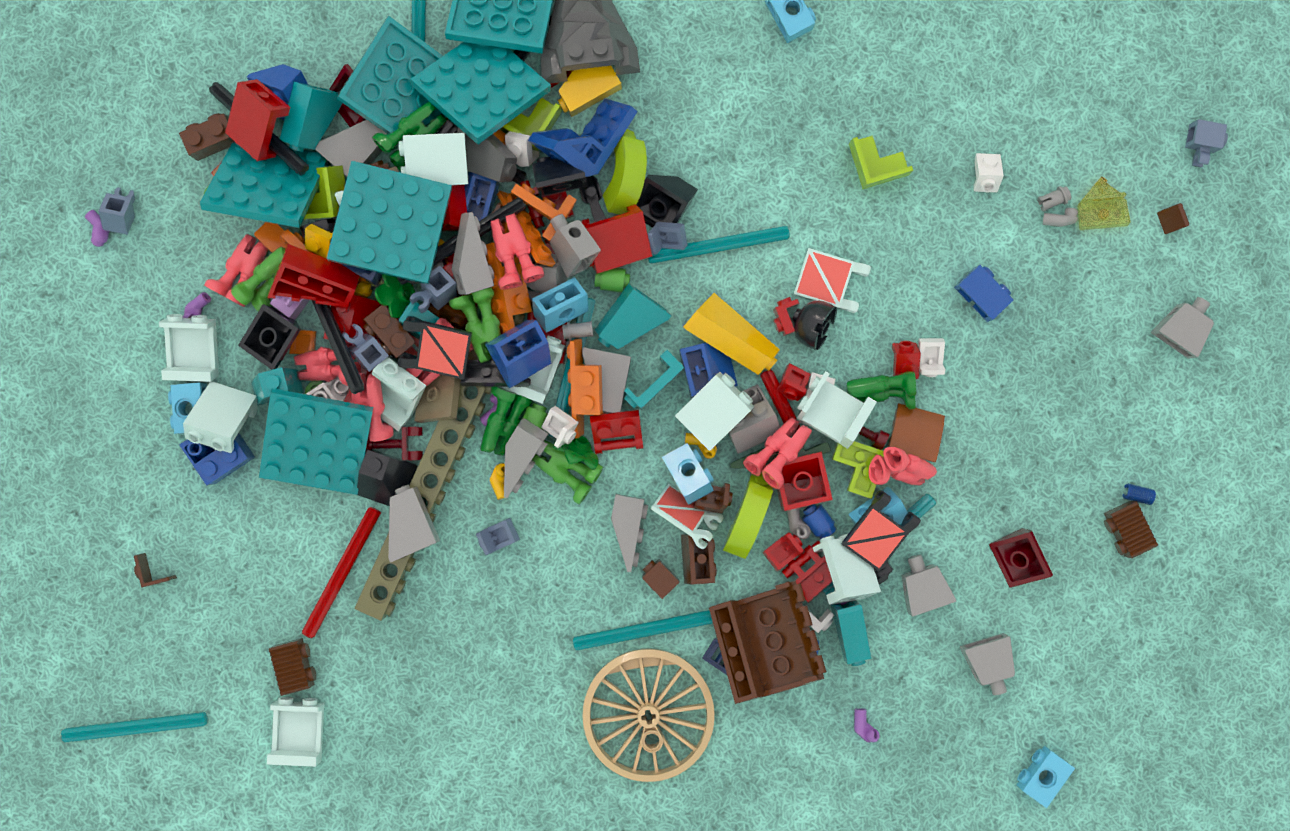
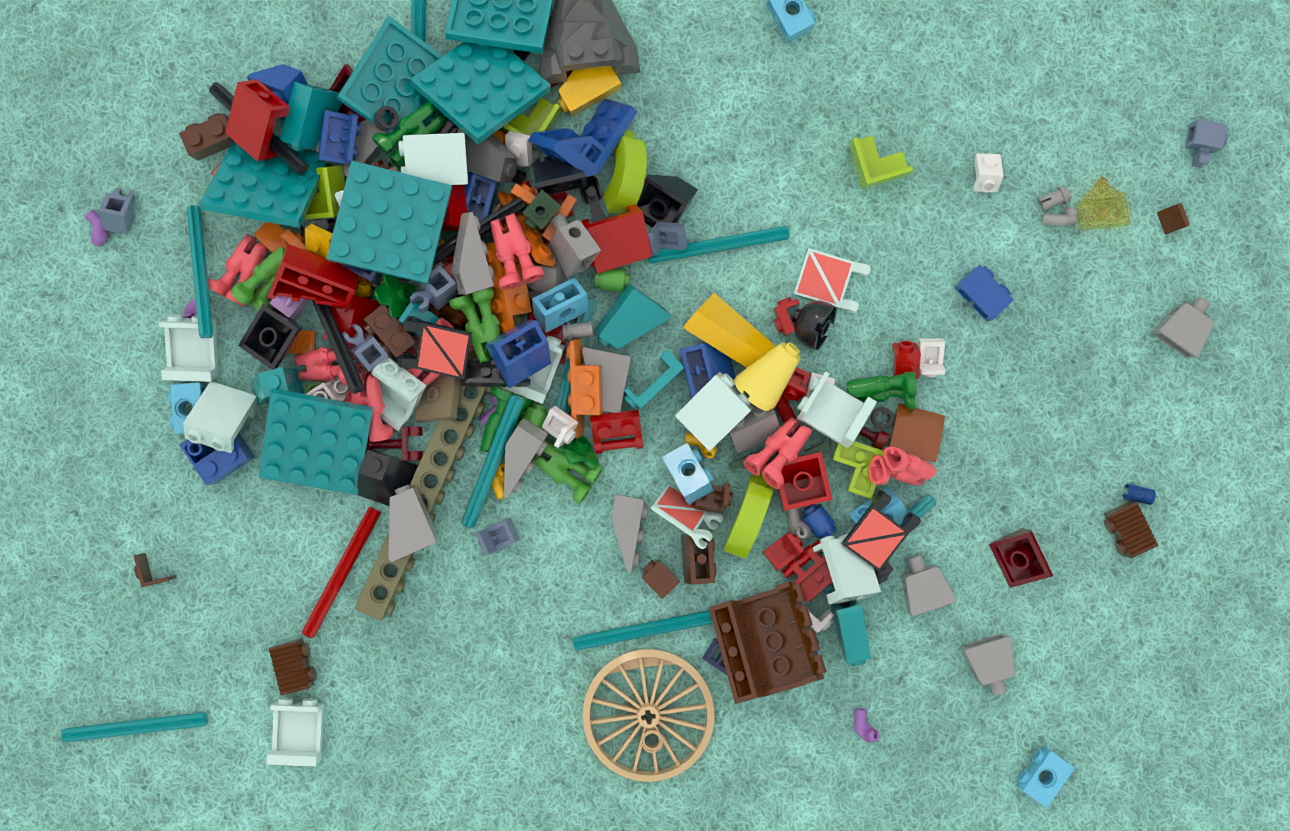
none -> teal axle [187,205,213,339]
none -> blue bracket [317,110,361,166]
none -> black bush [374,106,399,131]
none -> teal axle [461,395,524,528]
none -> dark green brick [522,190,561,232]
none -> light yellow cone [734,342,801,411]
none -> black bush [871,407,894,429]

